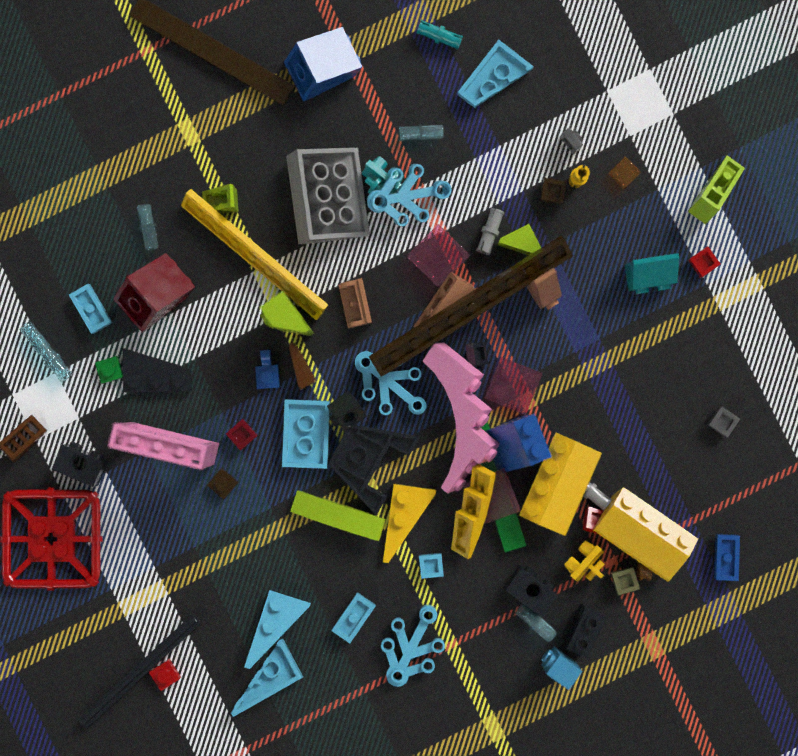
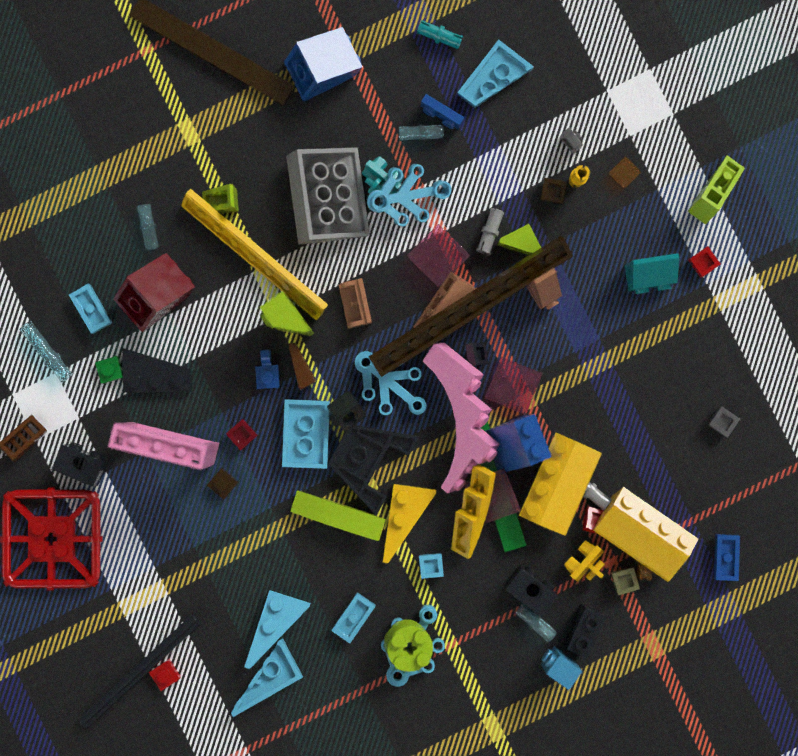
none -> lime brick [384,620,433,672]
none -> blue plate [421,94,464,130]

